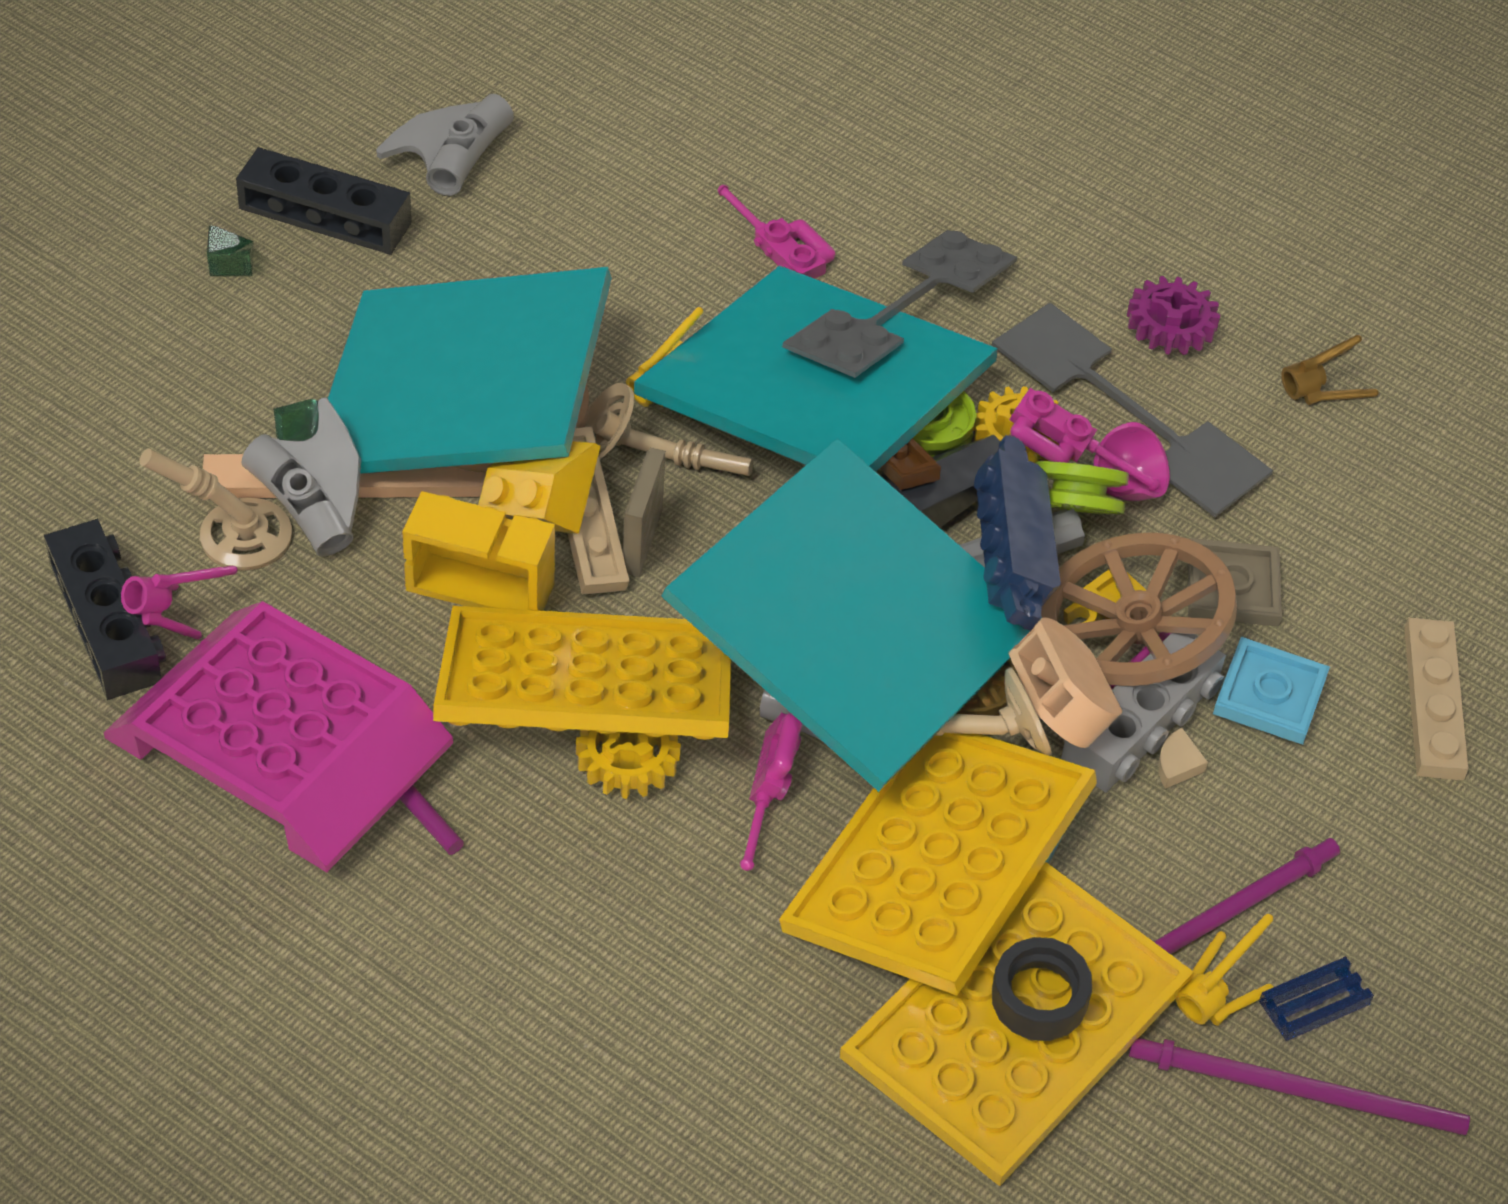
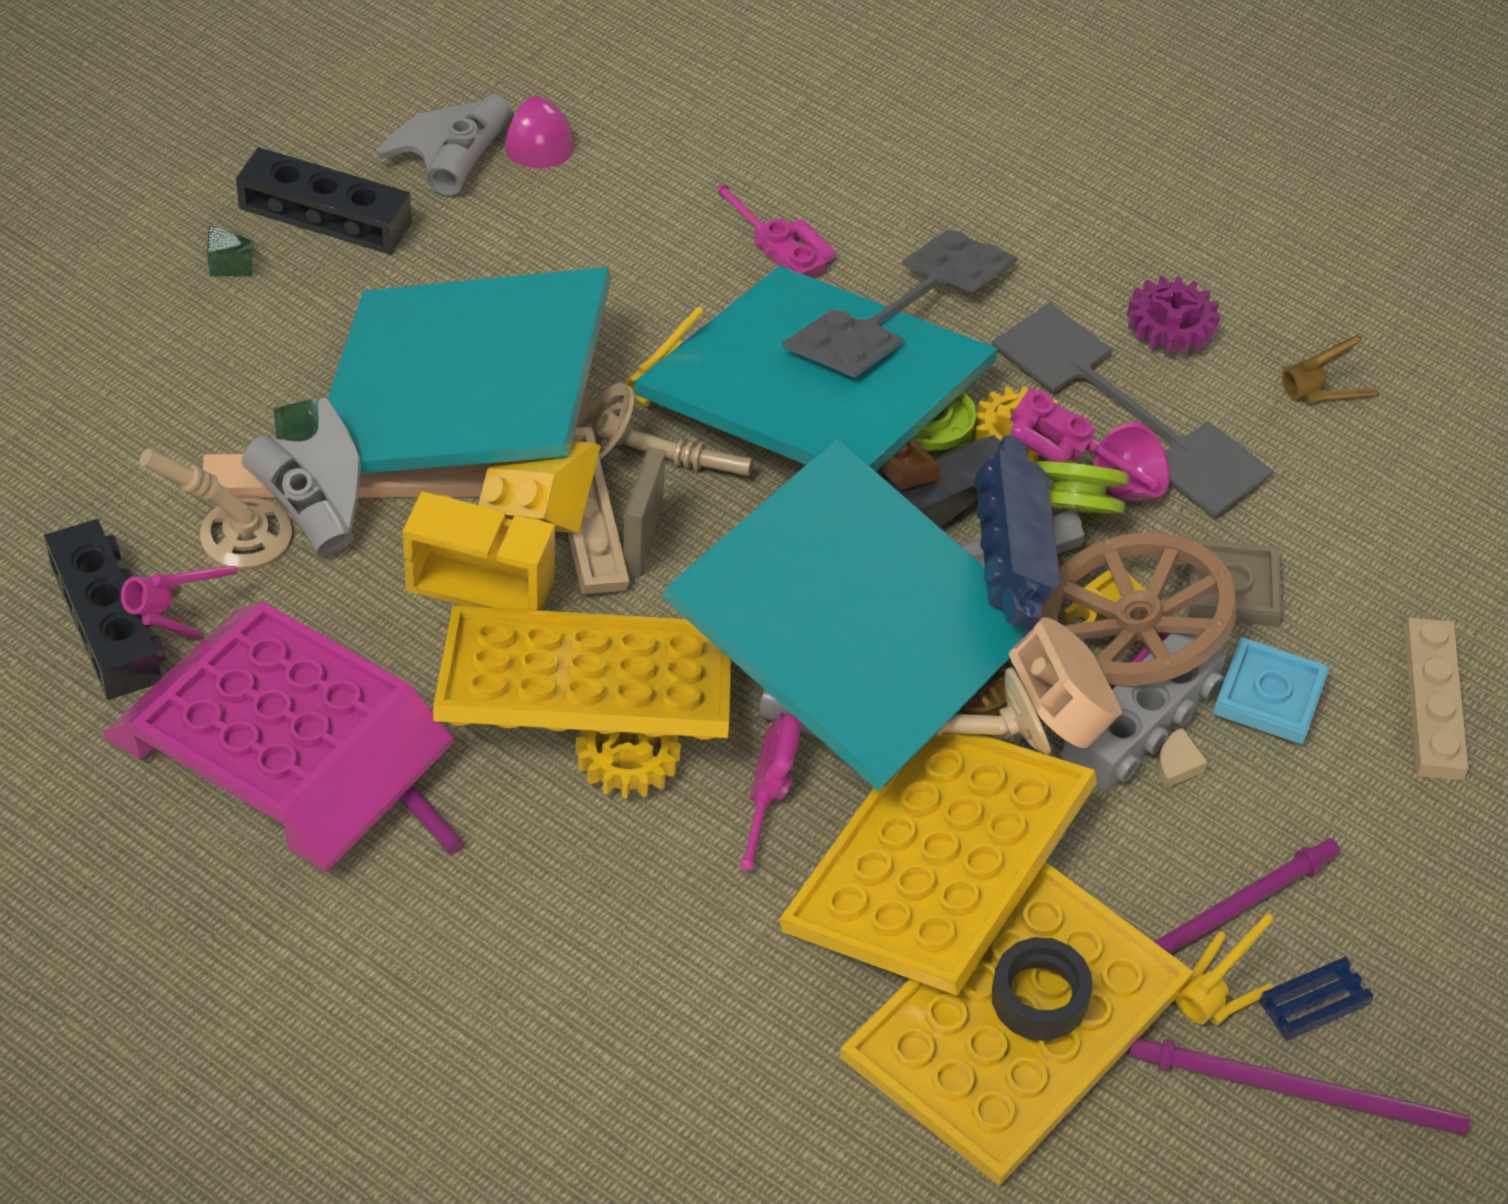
none -> dark pink helmet [505,96,574,168]

